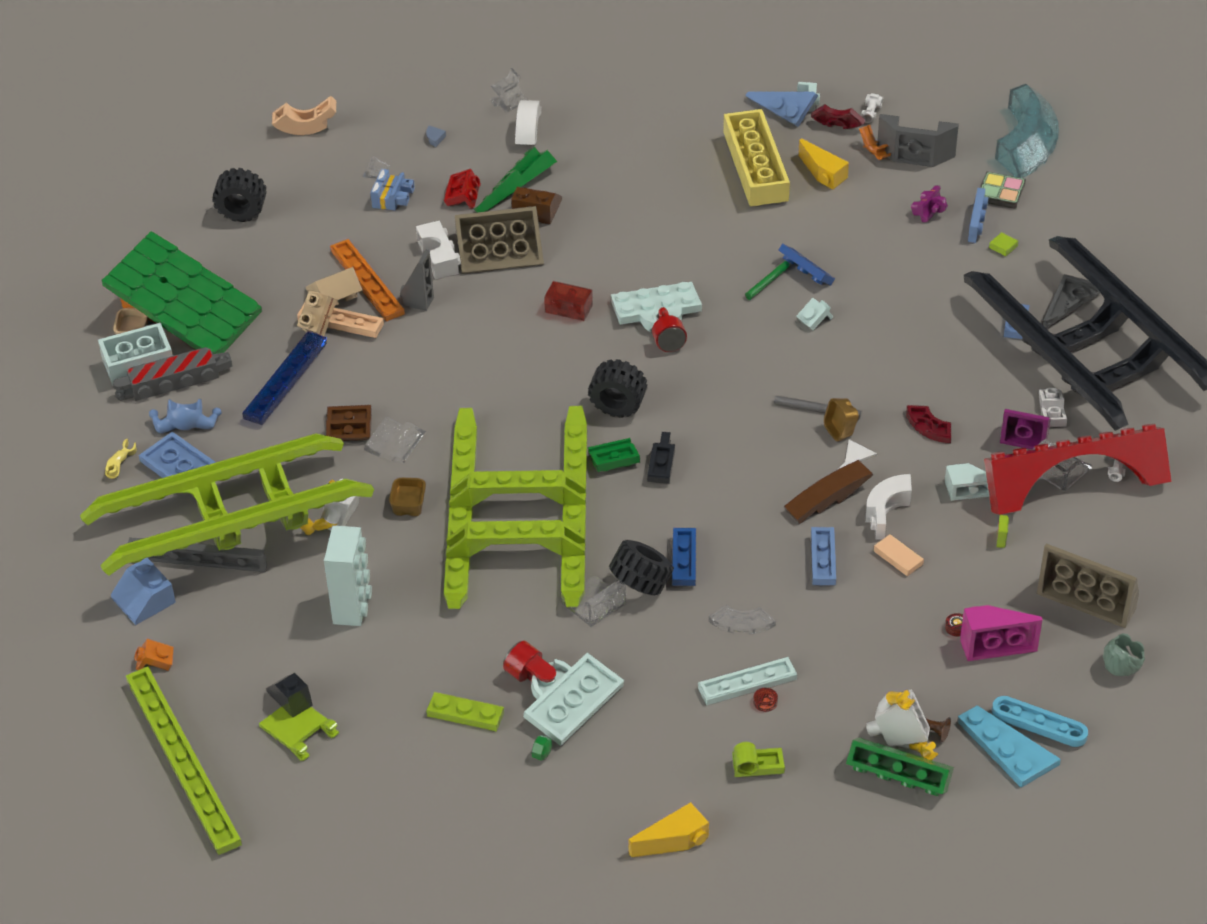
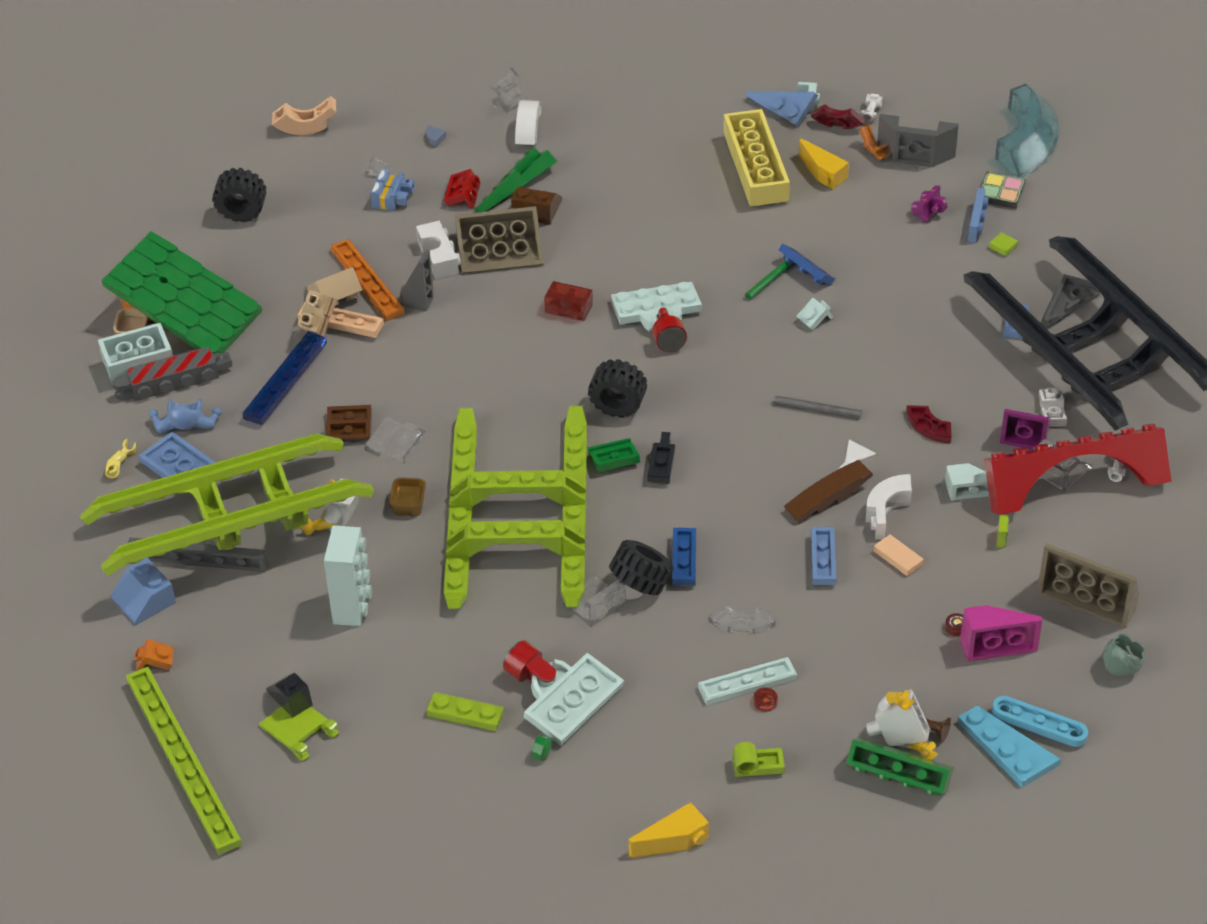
pearl gold piece [823,398,859,441] -> none

